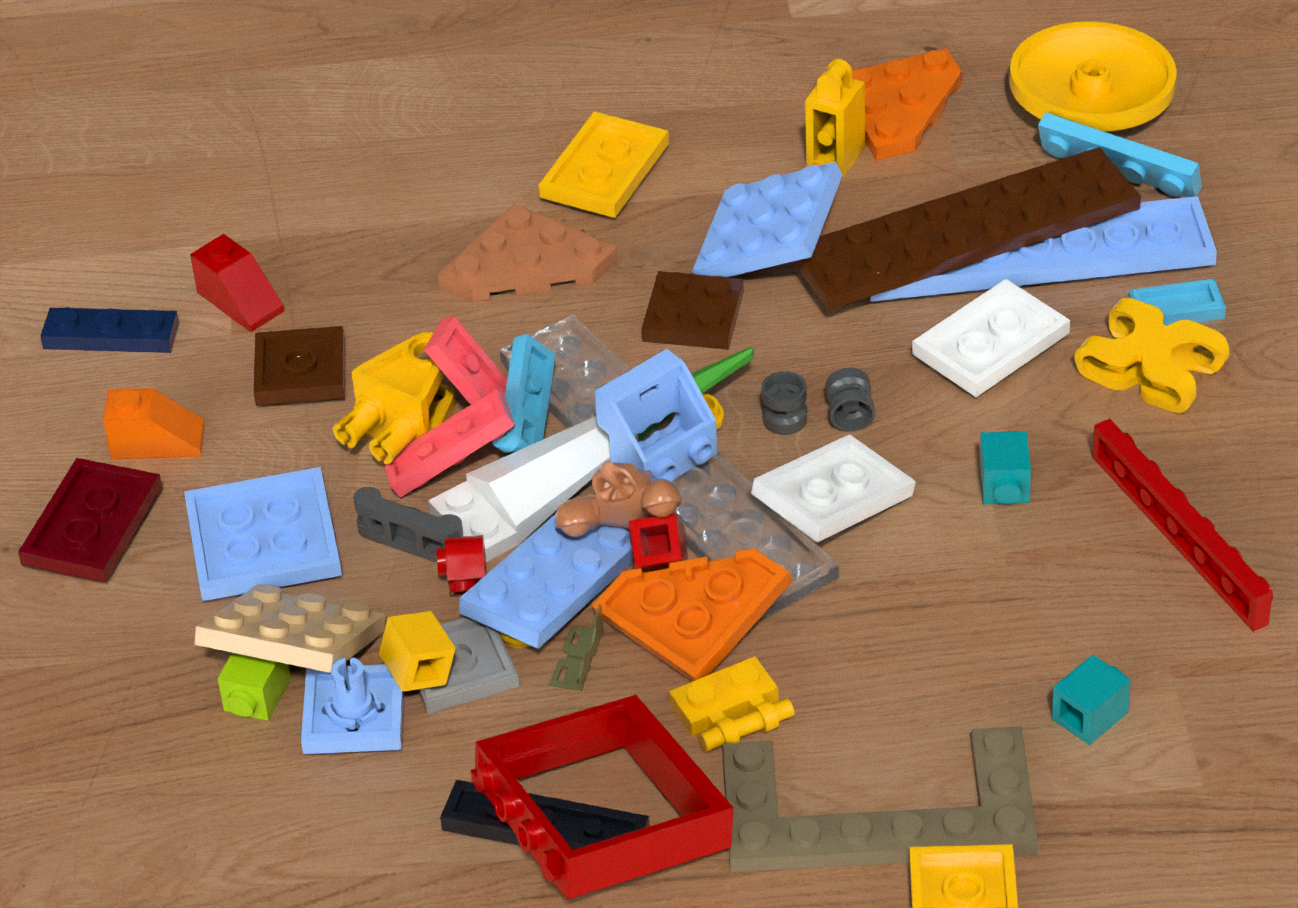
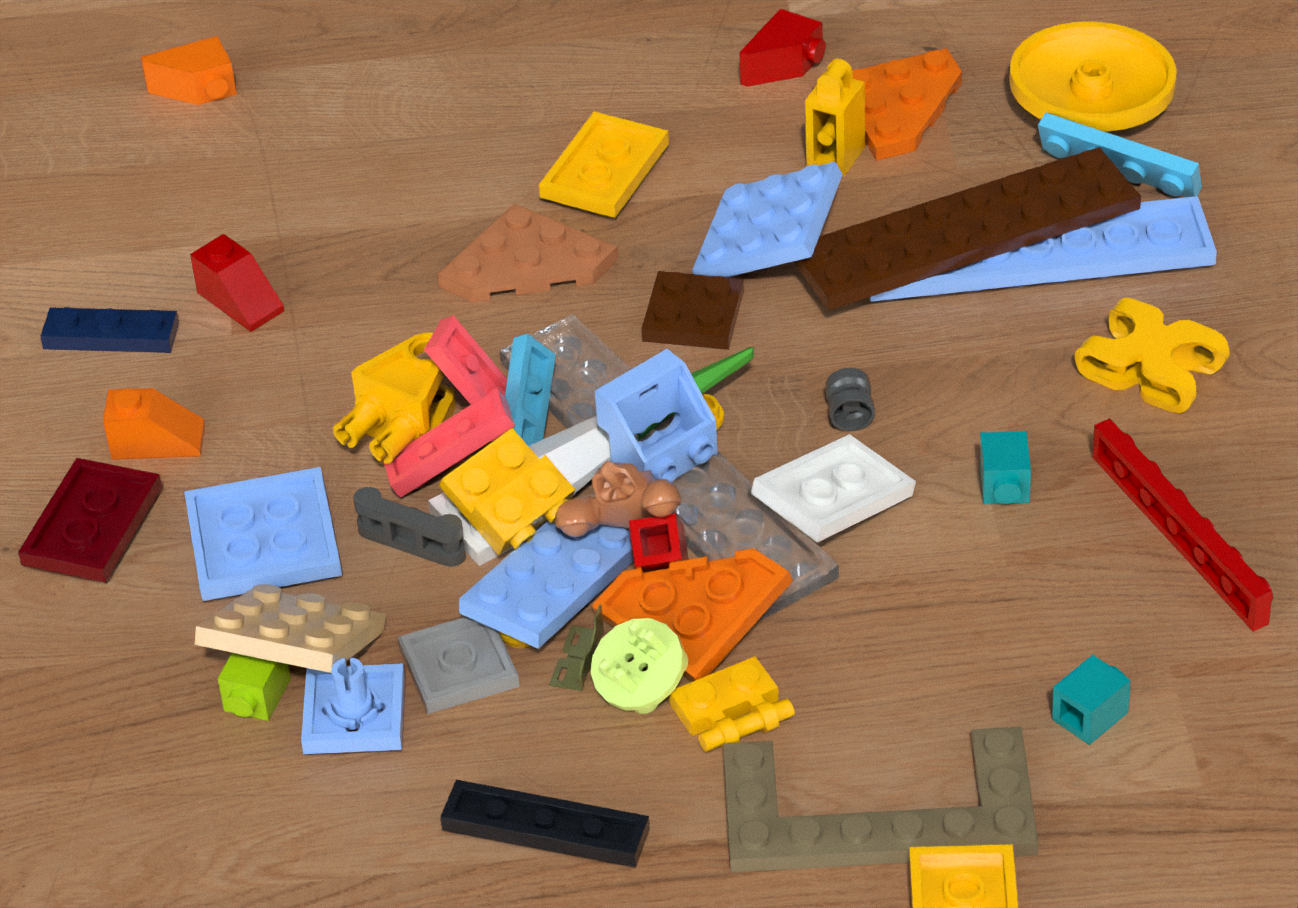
reddish brown plate [254,326,345,405] -> none
yellow brick [379,611,456,692] -> none
red plate [436,535,487,595] -> none
red window [470,695,734,900] -> none
dark grey wheel [762,371,807,435] -> none
white plate [912,279,1070,397] -> none
medium azure tile [1128,279,1226,325] -> none
none -> orange slope [140,36,237,105]
none -> yellow plate [439,428,576,555]
none -> yellowish green plate [591,618,689,714]
none -> red slope [739,8,826,87]

